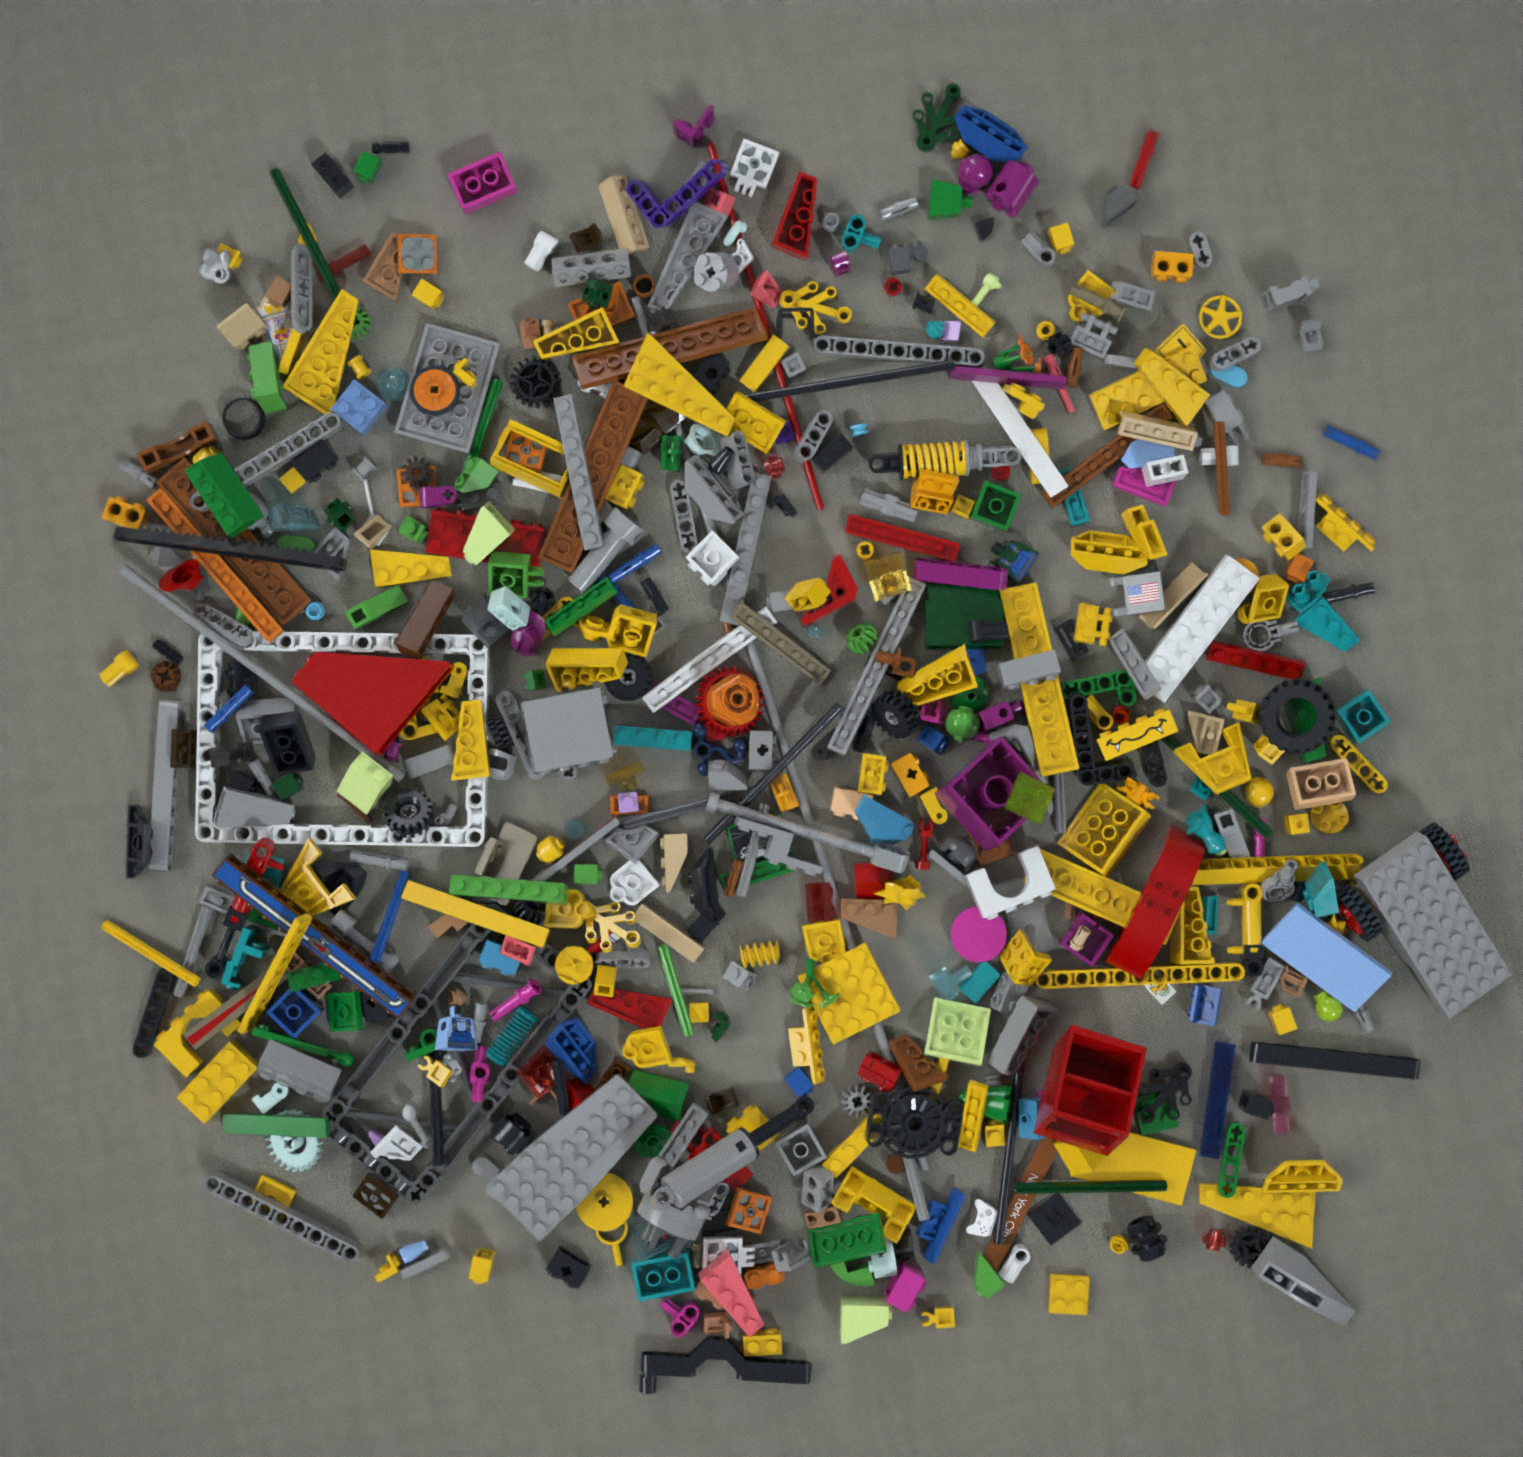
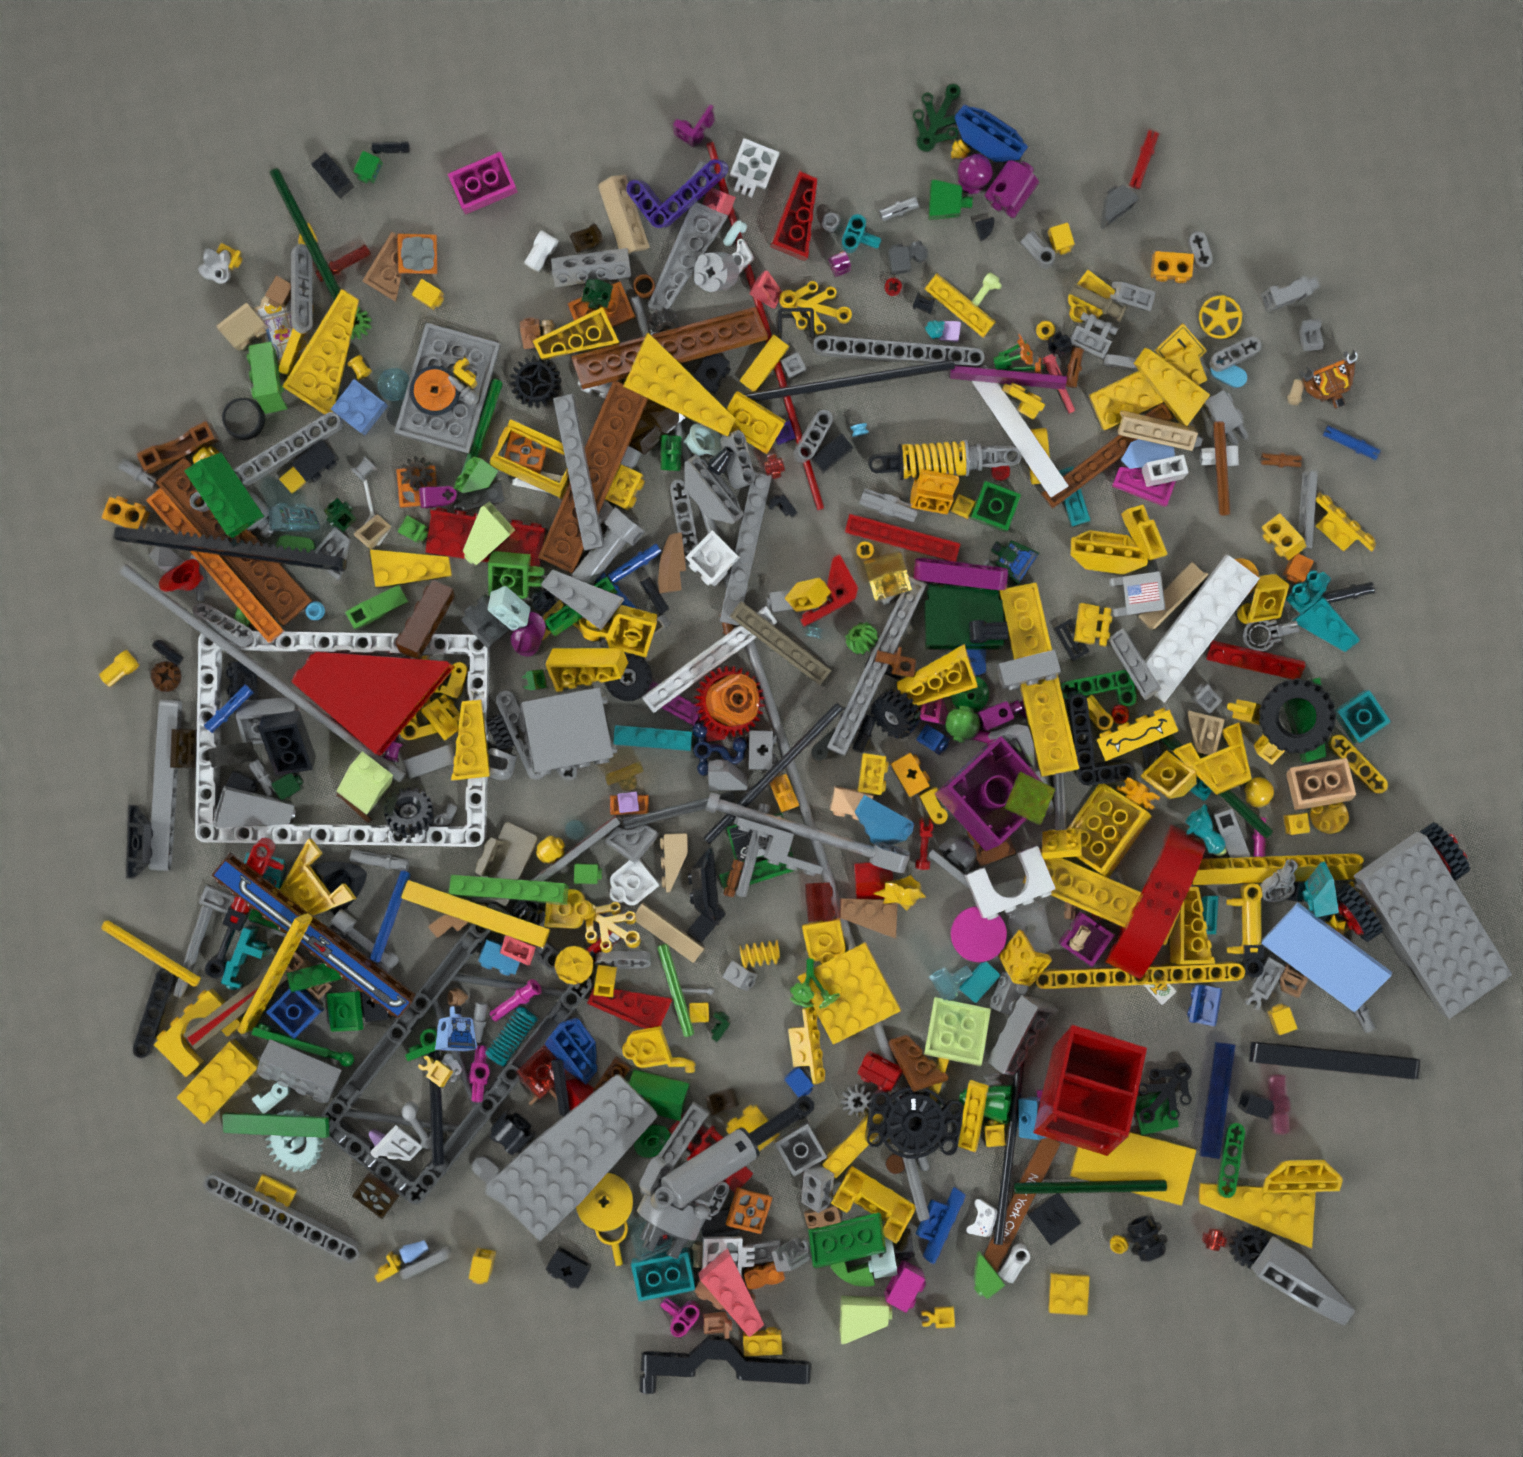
yellow slope [1053,1141,1105,1175] -> none
lime piece [1314,991,1343,1022] -> none
none -> light grey bar [448,376,479,405]
none -> light grey wing [541,570,624,630]
none -> medium nougat slope [658,532,686,593]
none -> yellow plate [1042,828,1082,859]
none -> yellow slope [1141,750,1197,799]
none -> tan pin [1287,379,1304,406]
none -> torso [1299,349,1358,409]

